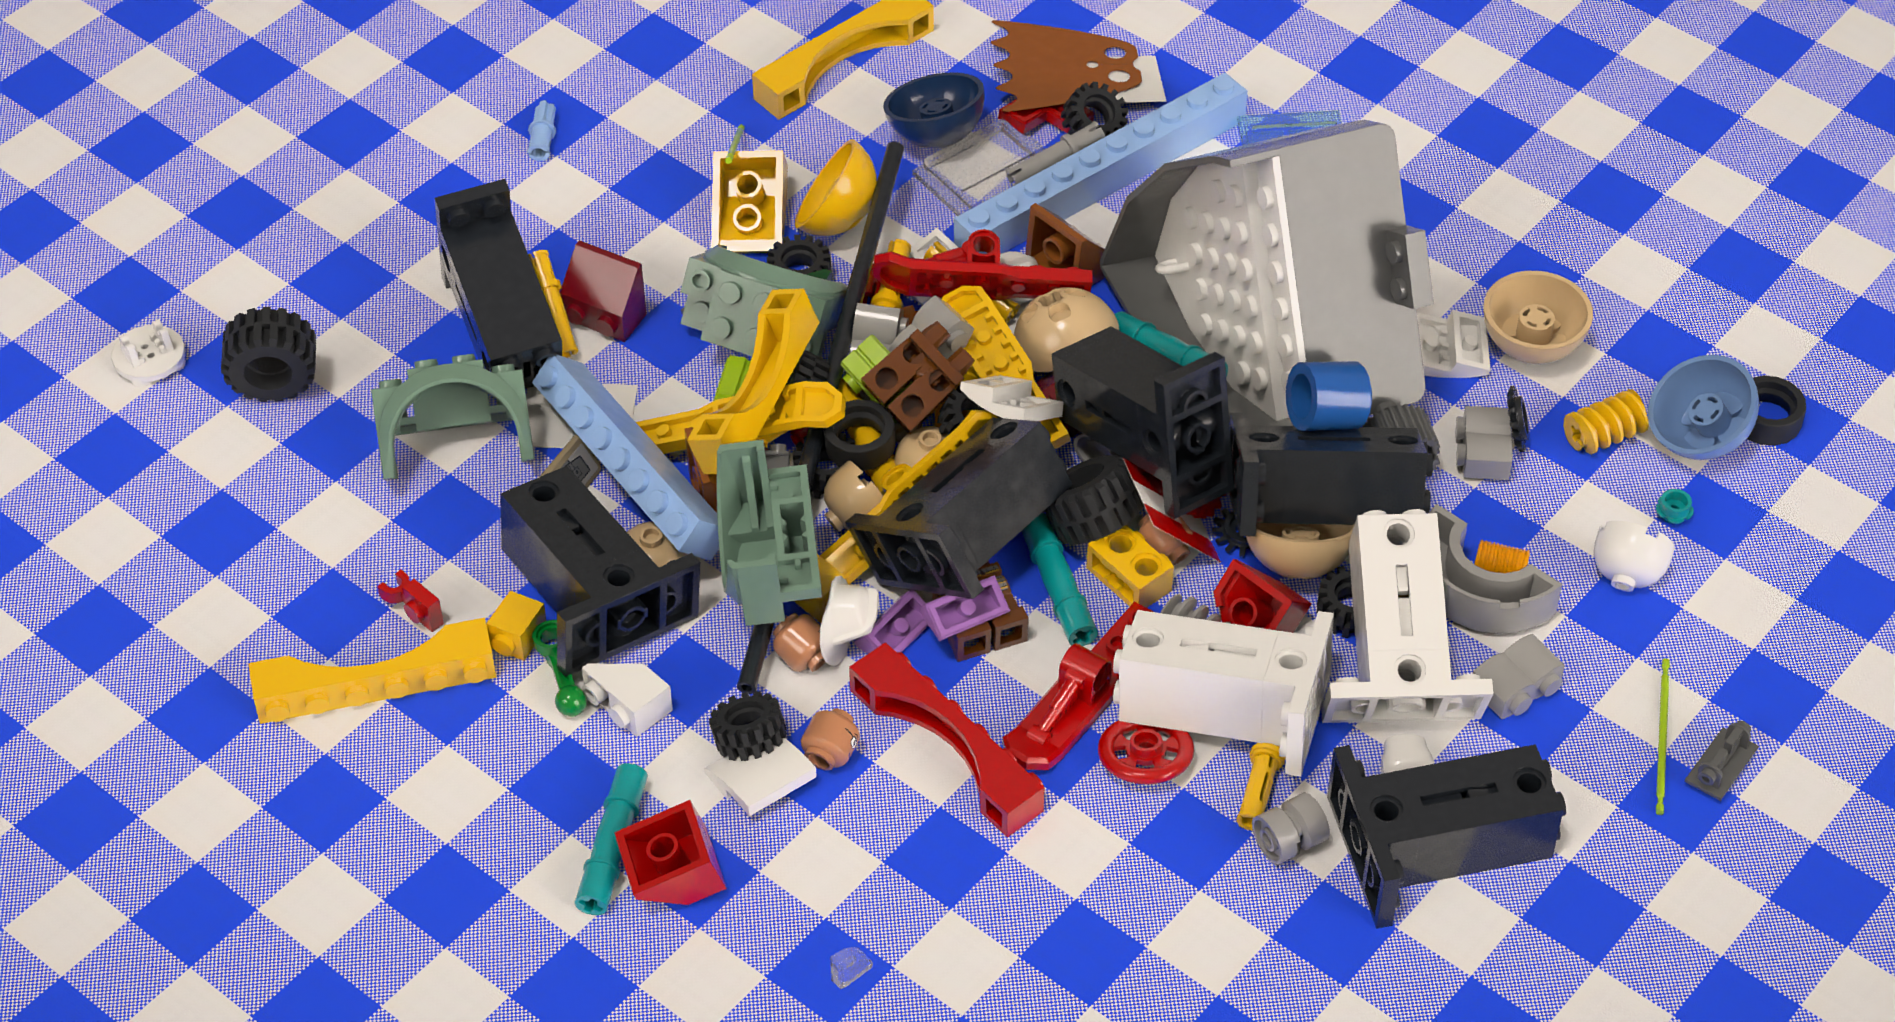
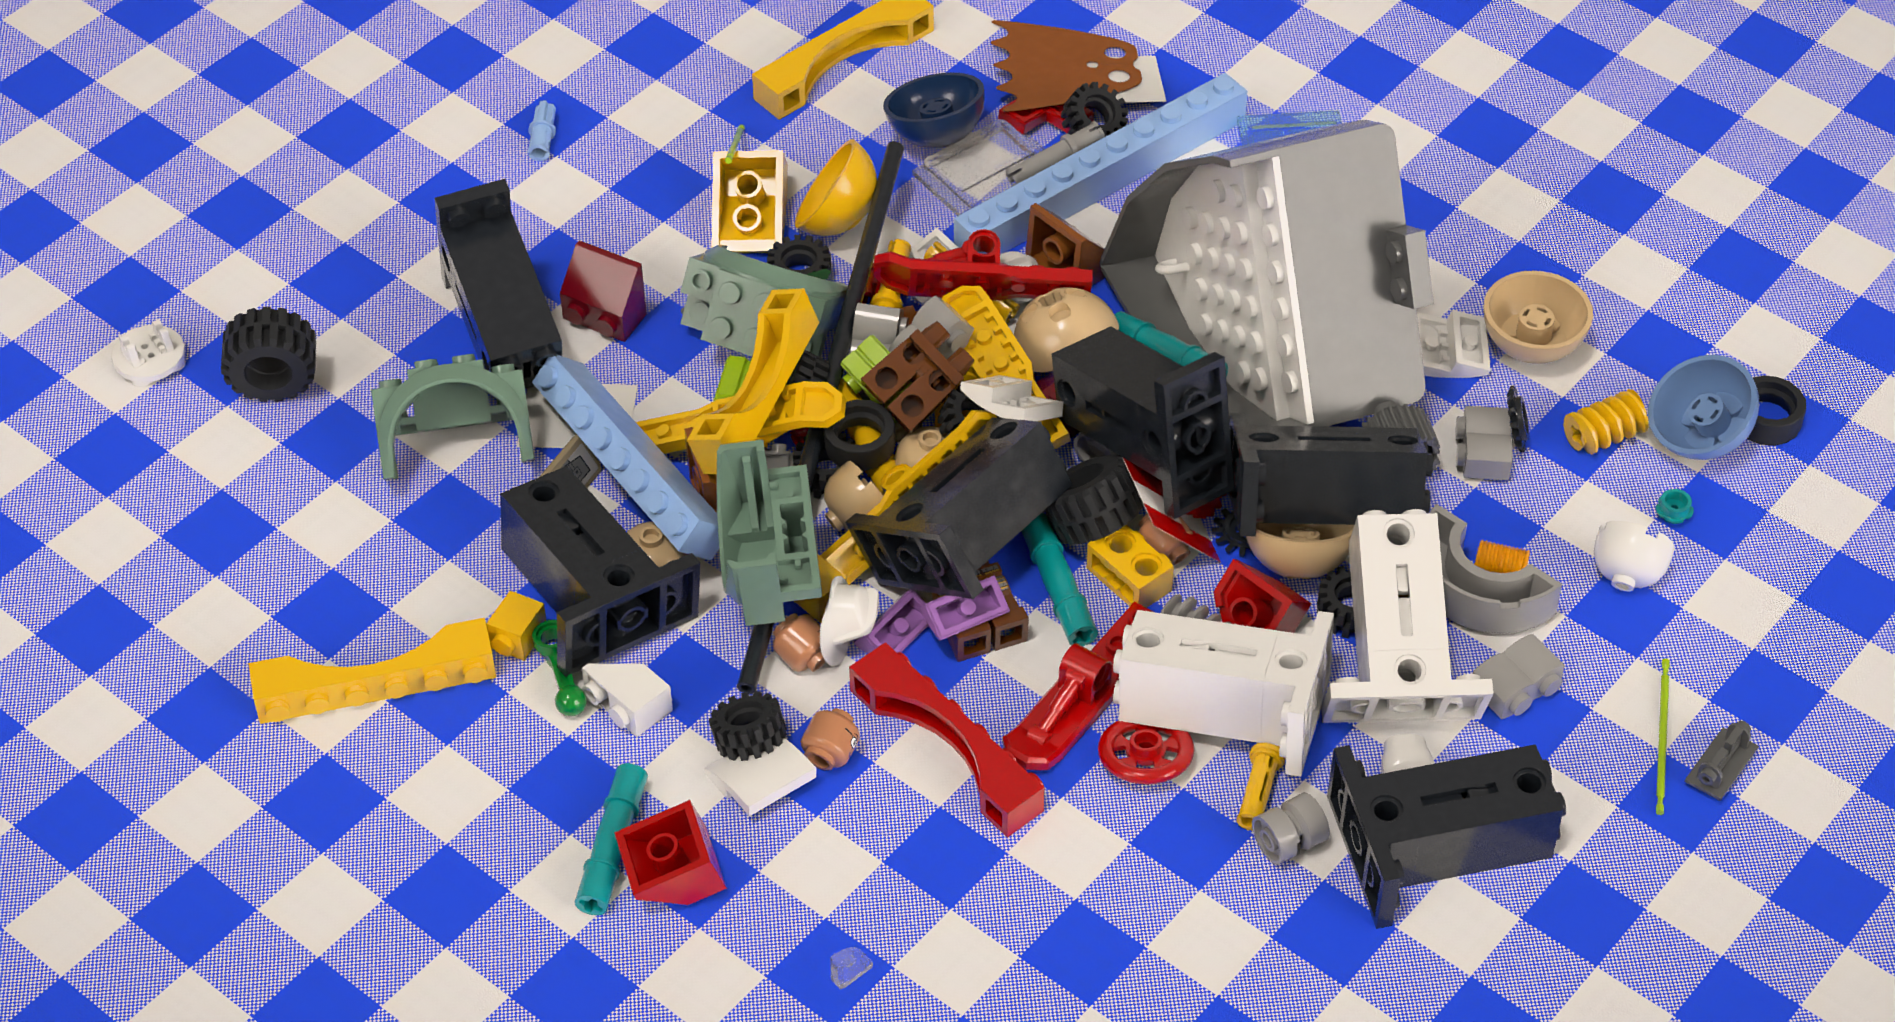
red plate [377,569,444,632] -> none
yellow pin [528,250,579,358] -> none
blue piece [1286,361,1372,431] -> none

